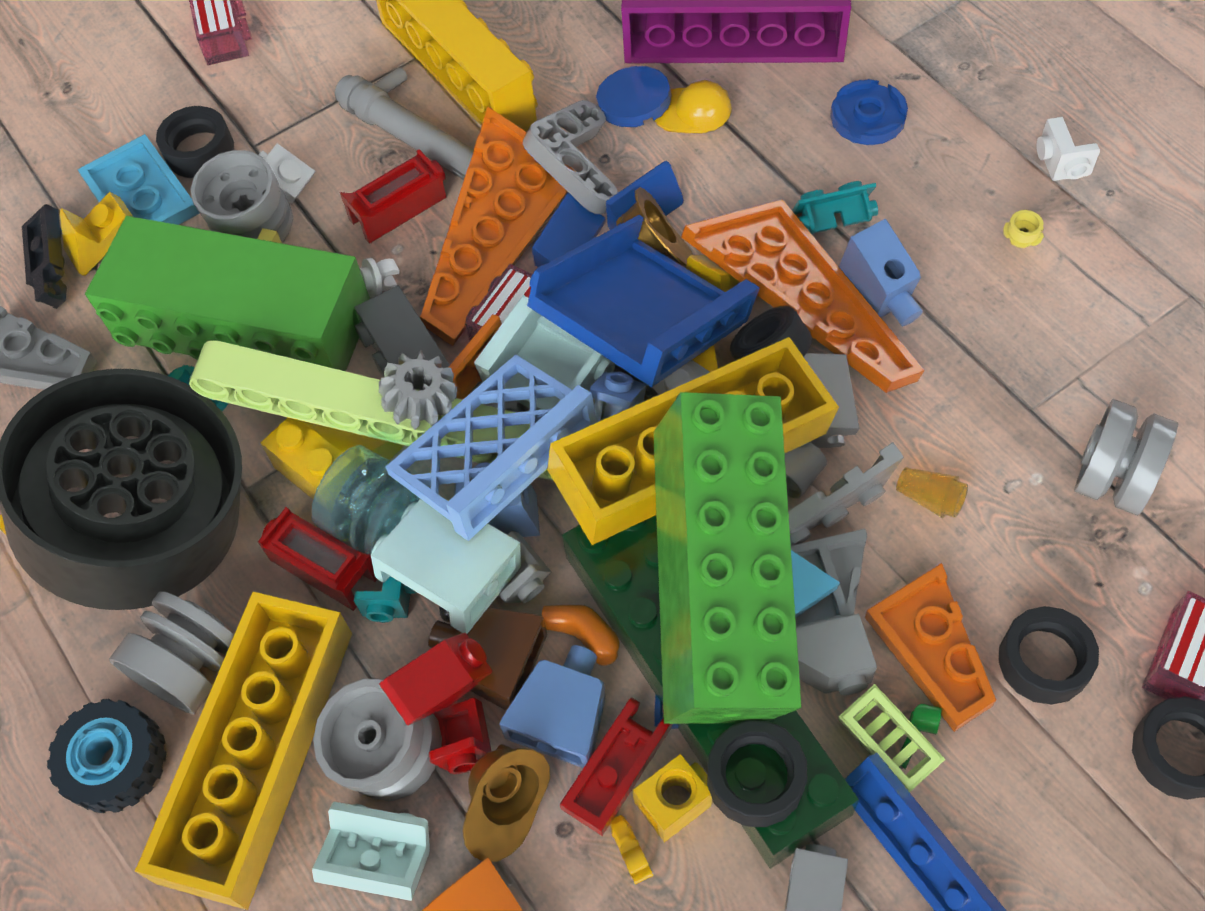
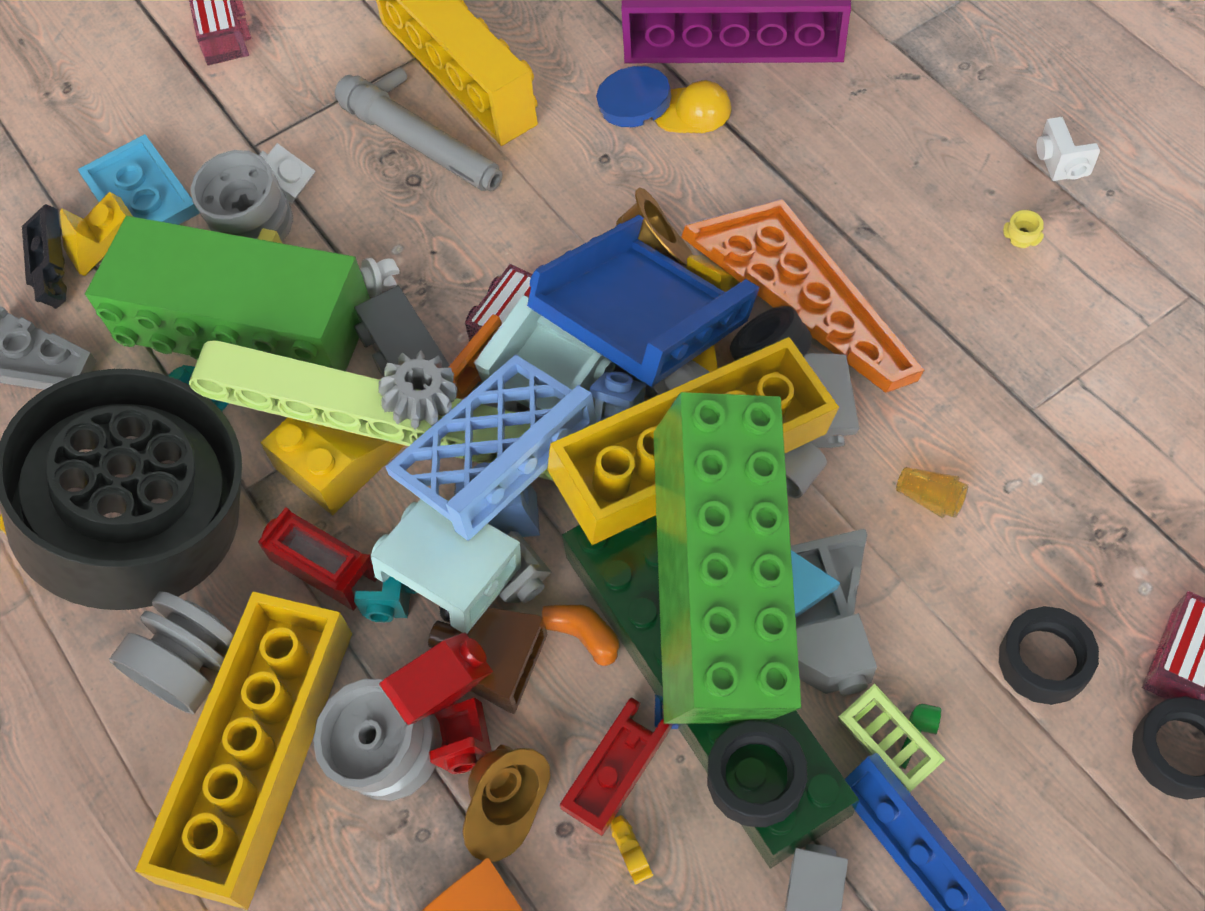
black wheel [47,699,167,813] -> none
black tyre [156,106,234,178] -> none
clear light blue wheel [312,445,431,555] -> none
light aqua bracket [312,802,430,901] -> none
red window [340,149,447,244] -> none
orange wing [420,106,576,346] -> none
medium blue torso [499,645,606,768] -> none
light grey beam [523,100,618,215] -> none
blue slope [532,192,606,267] -> none
blue slope [606,161,684,230] -> none
yellow brick [633,753,712,843] -> none
light grey wing [788,442,904,546] -> none
teal hinge [792,181,879,234] -> none
blue tile [830,79,908,145] -> none
medium blue torso [839,219,923,327] -> none
orange wing [865,563,996,732] -> none
light grey wheel [1074,399,1178,516] -> none

